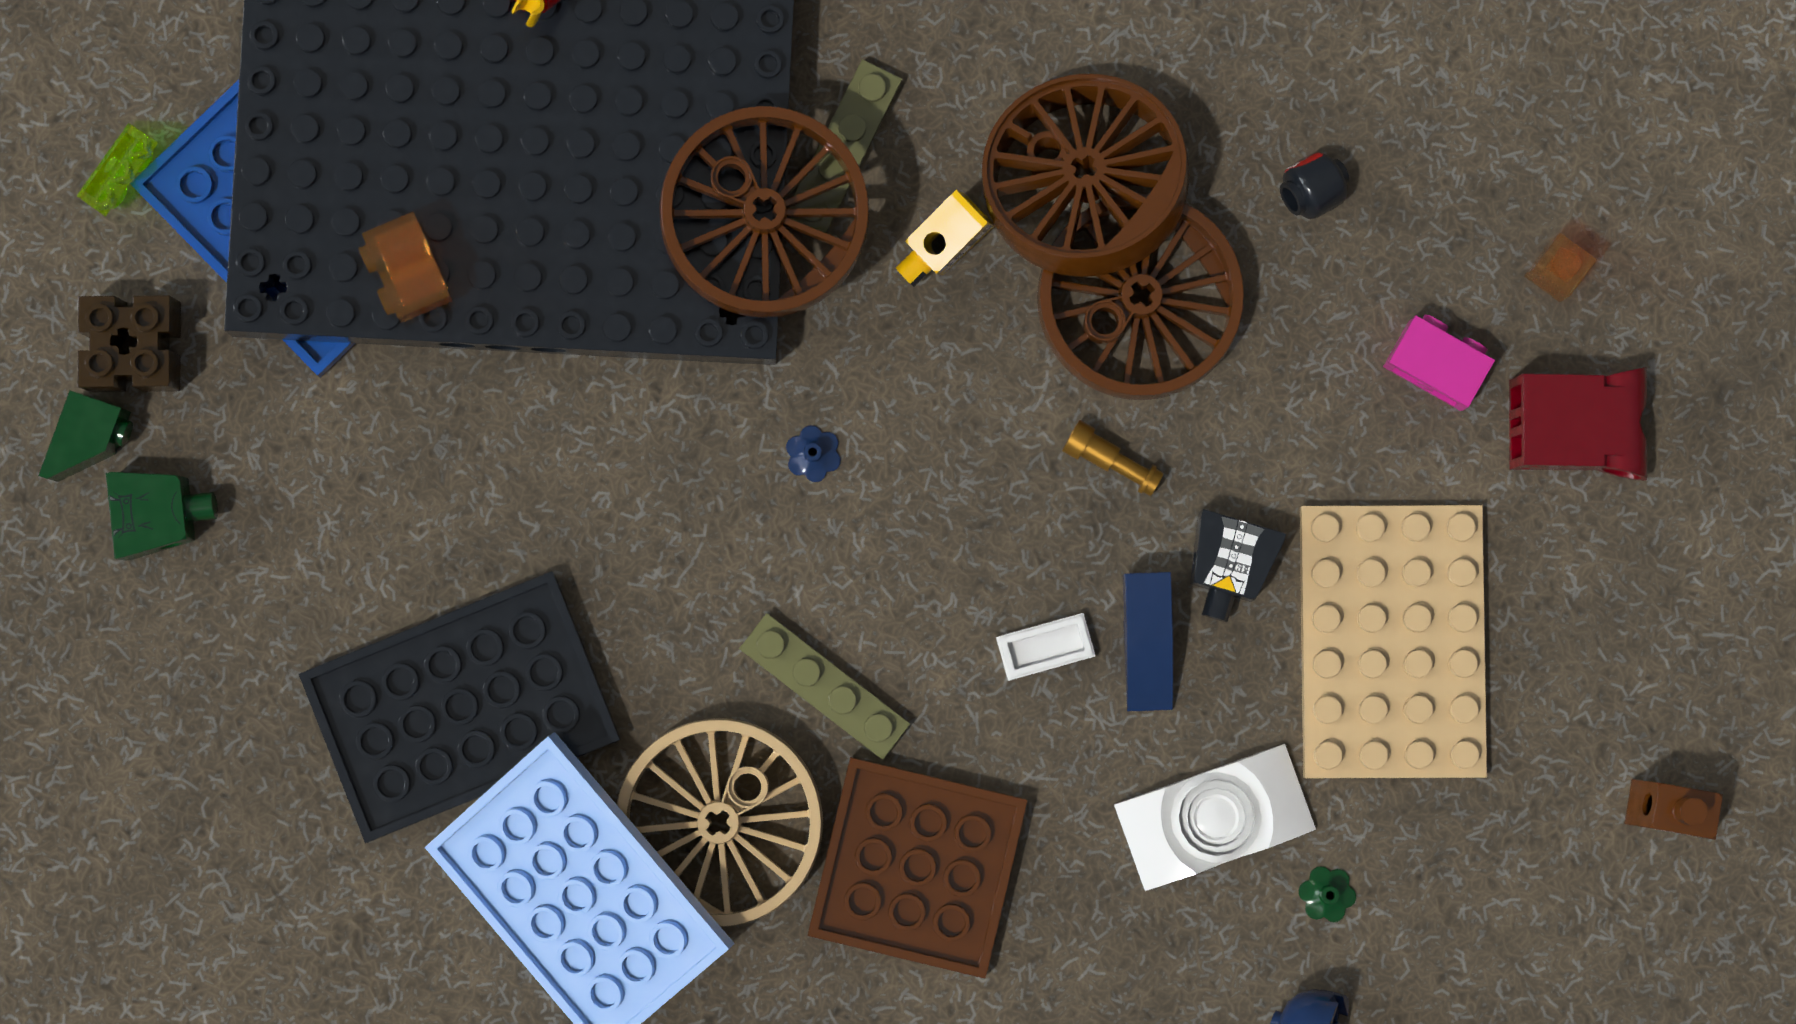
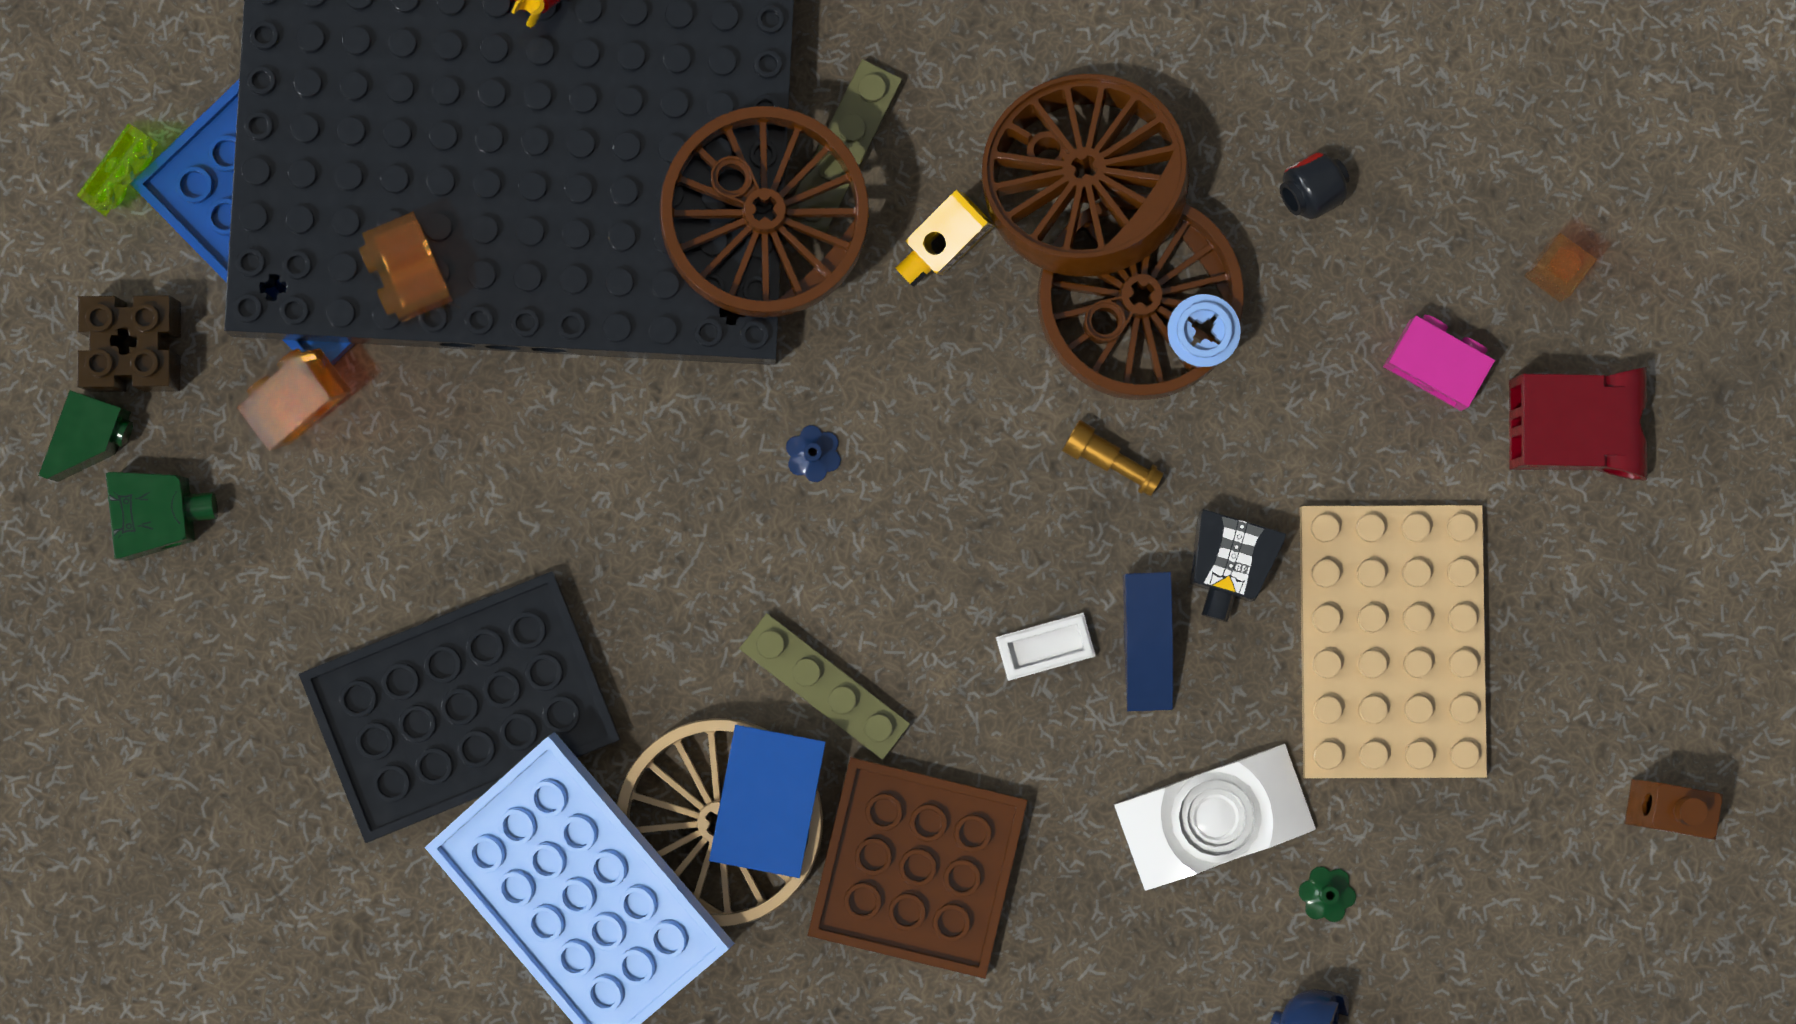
none -> clear orange brick [237,348,352,451]
none -> blue tile [709,725,826,878]
none -> light blue gear [1167,294,1241,368]

